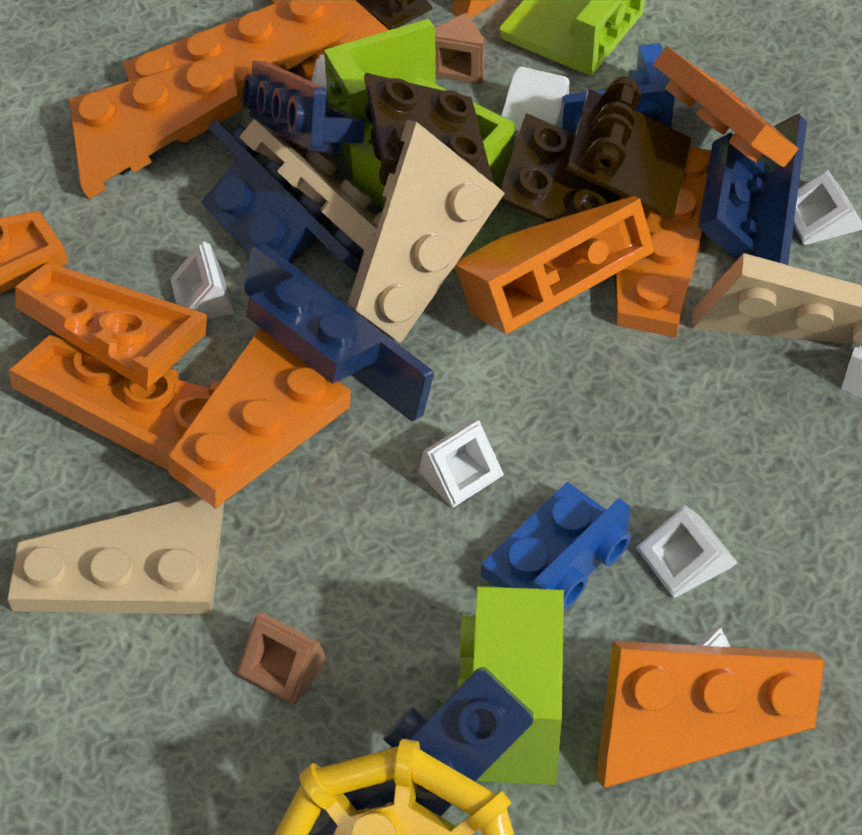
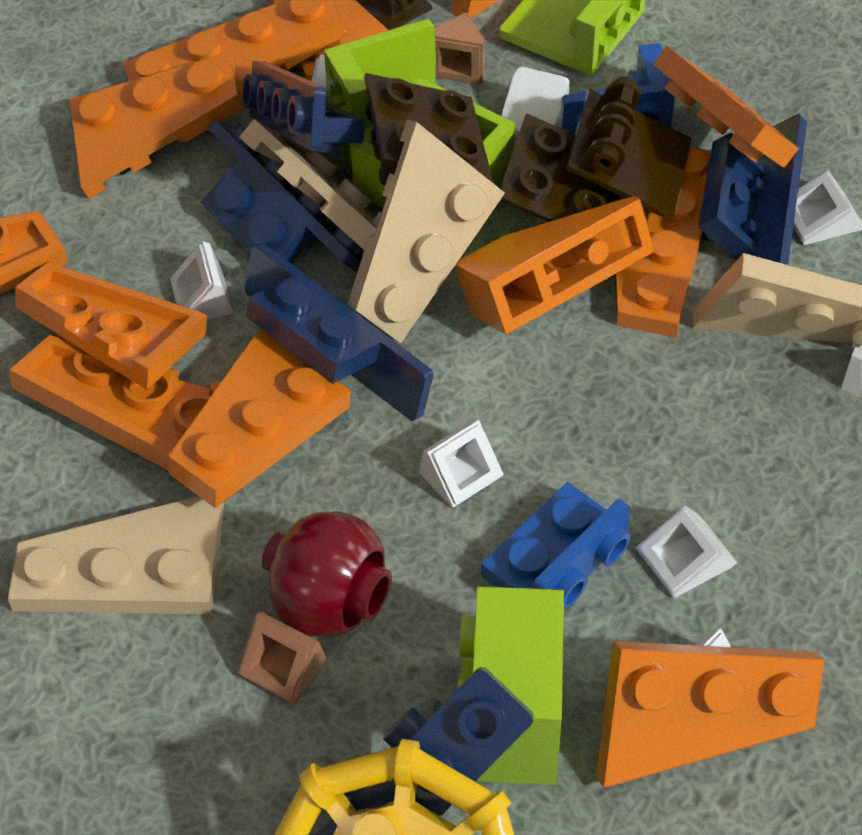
none -> dark red plant [262,511,392,637]

